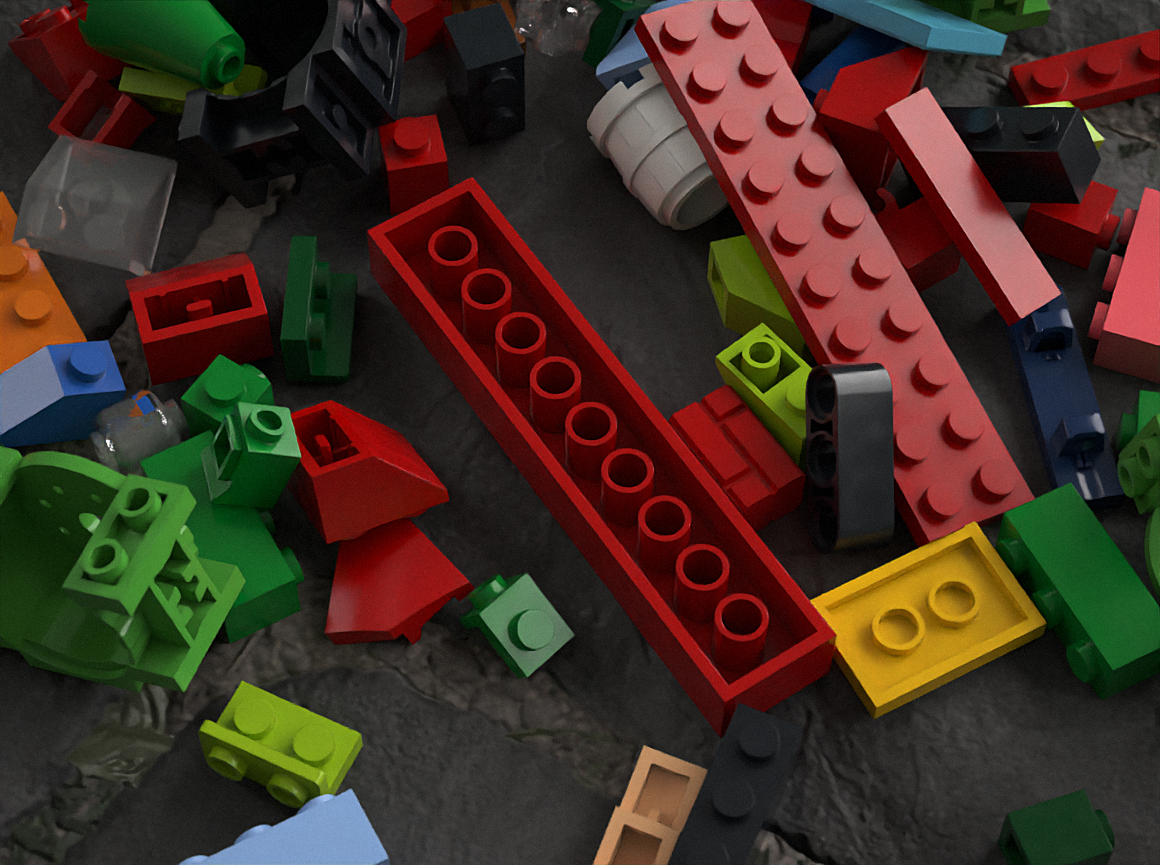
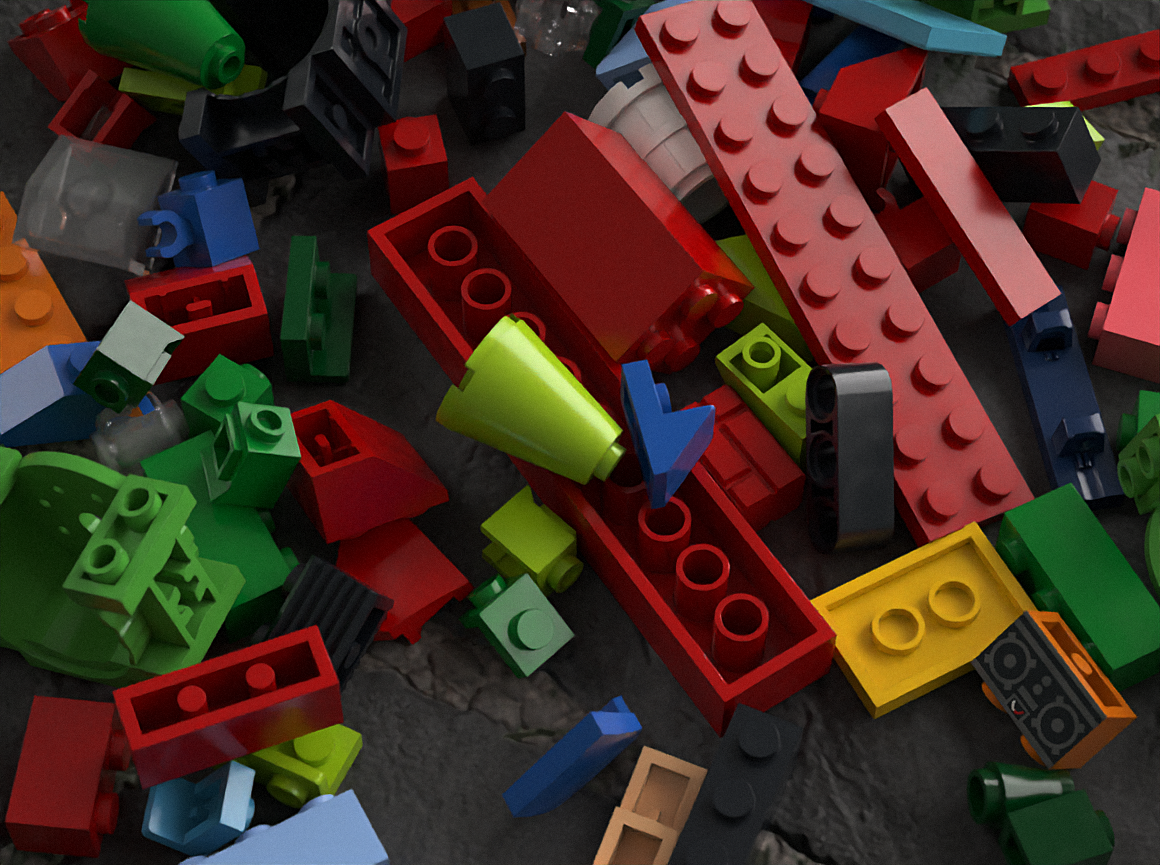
none -> red brick [5,695,131,858]
none -> window [73,300,185,415]
none -> red brick [112,625,344,789]
none -> blue brick [137,170,260,267]
none -> dark azure bracket [142,760,255,857]
none -> black brick [248,555,394,694]
none -> lime cone [435,313,627,485]
none -> red brick [481,111,755,375]
none -> lime window [481,485,583,597]
none -> blue slope [502,695,642,818]
none -> blue slope [620,360,715,509]
none -> dark green cone [966,761,1075,830]
none -> brick [971,610,1137,769]

